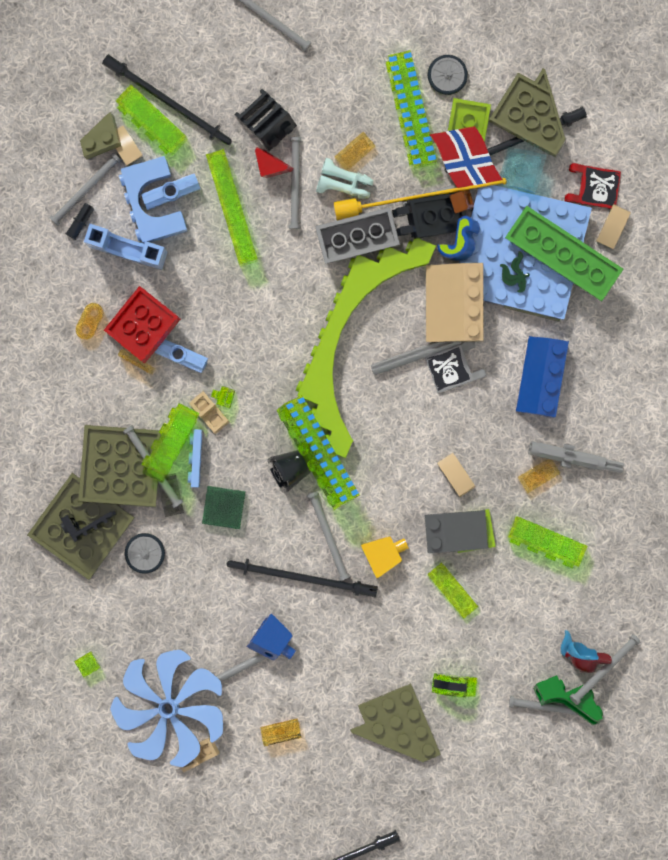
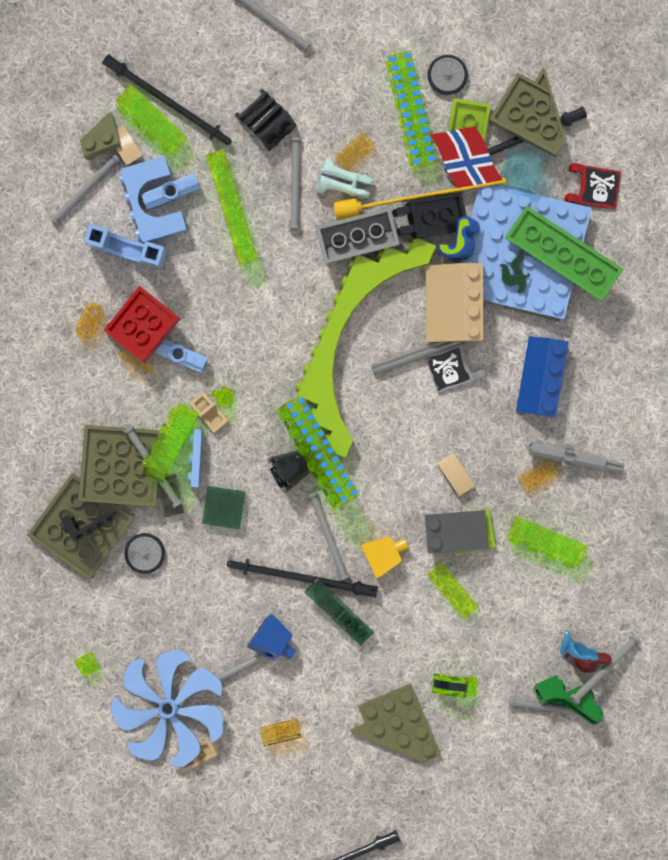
black axle [65,203,94,240] -> none
red slope [255,147,294,178] -> none
dark orange slope [450,190,474,213] -> none
tan slope [596,204,631,249] -> none
none -> clear green slope [304,578,374,646]

